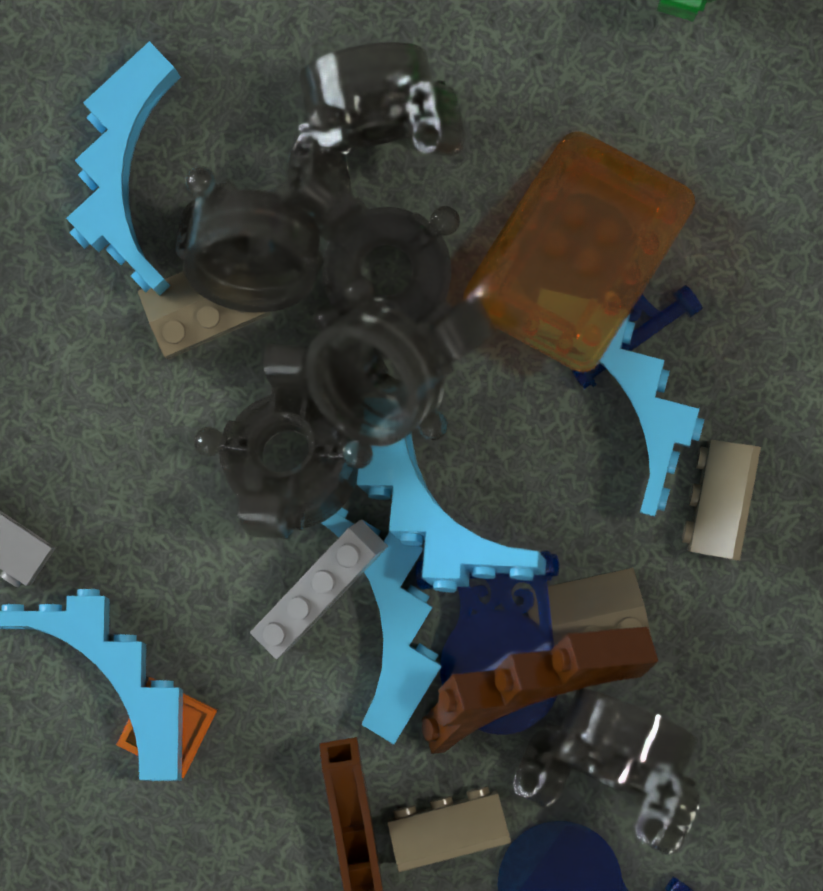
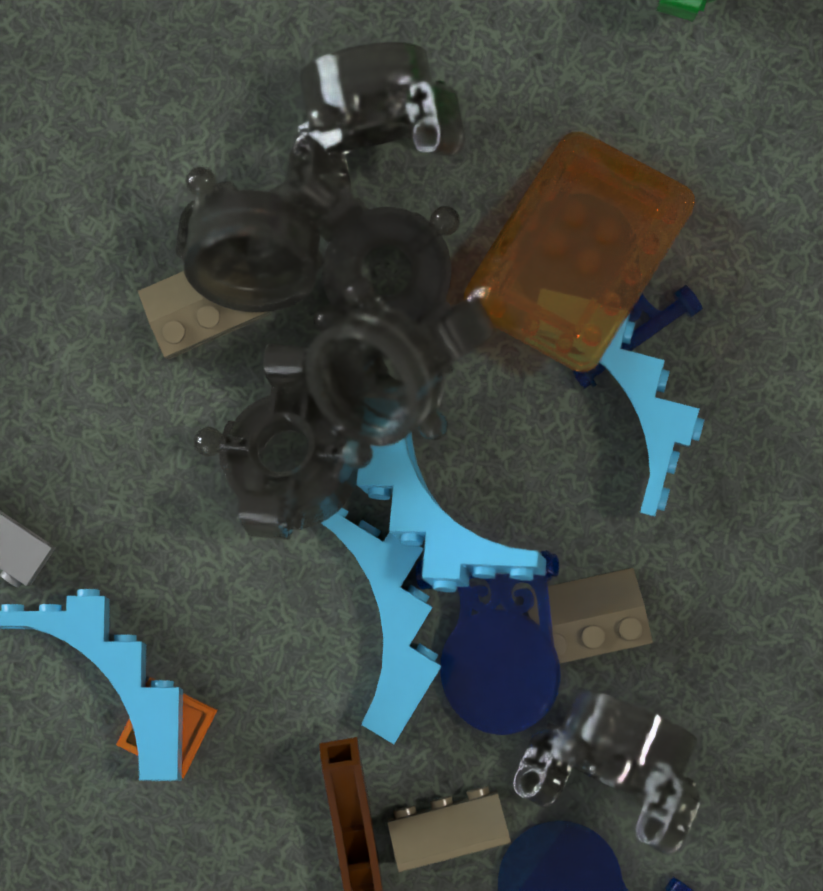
medium azure arch [66,41,181,296] -> none
light grey brick [250,519,388,659] -> none
reddish brown arch [422,626,659,754] -> none
dark tan slope [682,440,761,561] -> none

